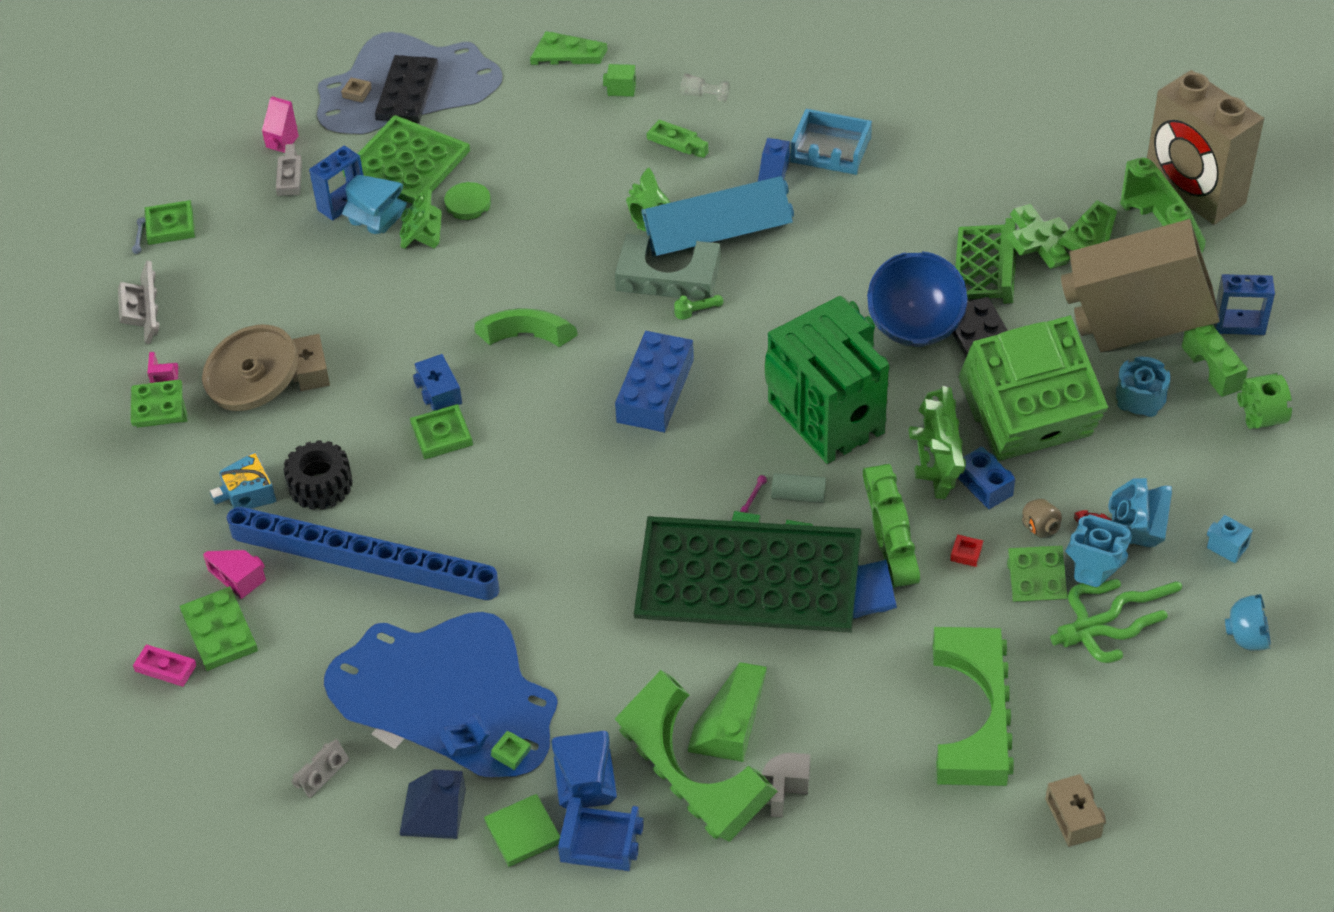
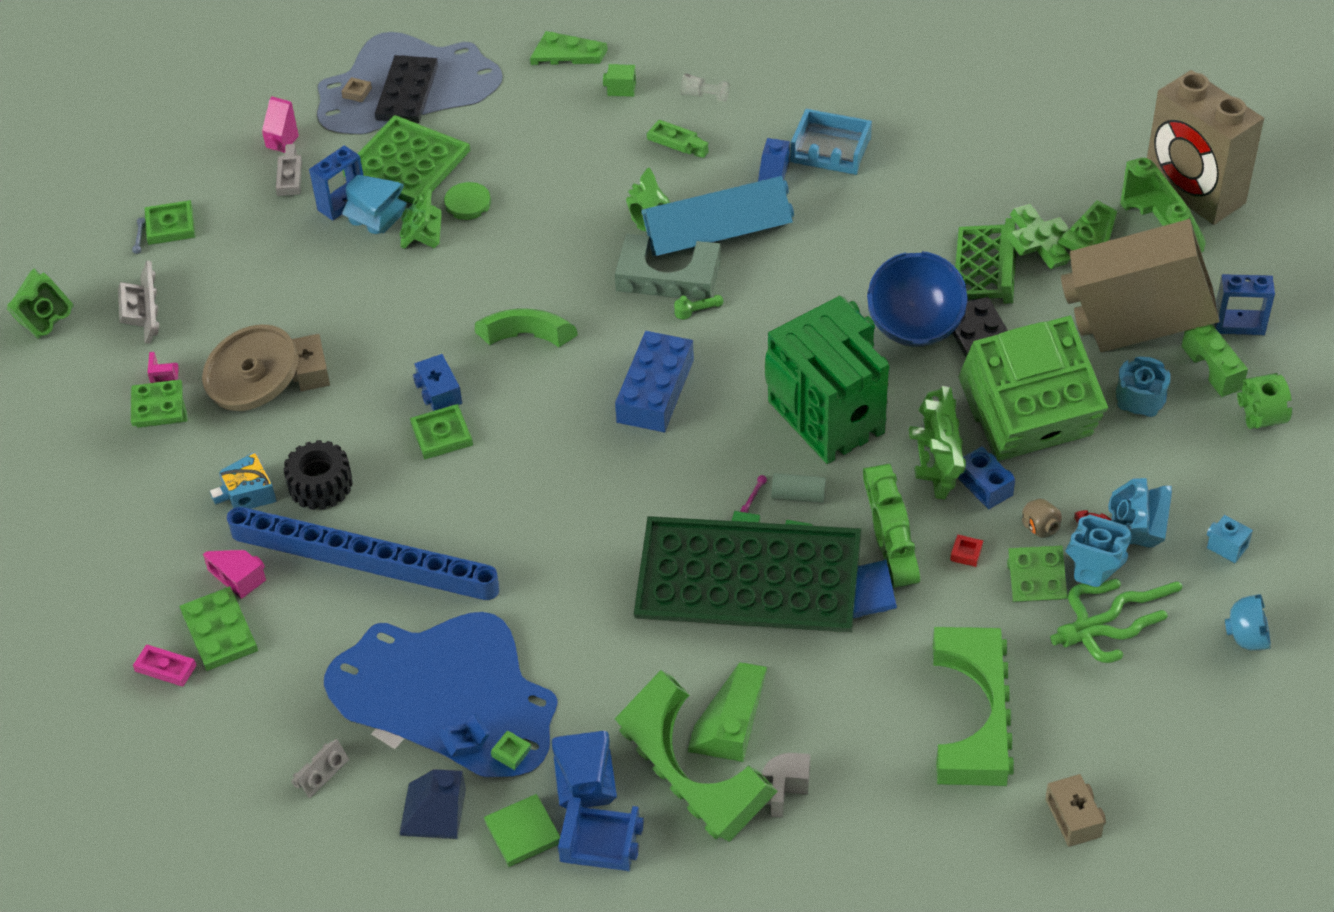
none -> bright green piece [6,268,74,339]

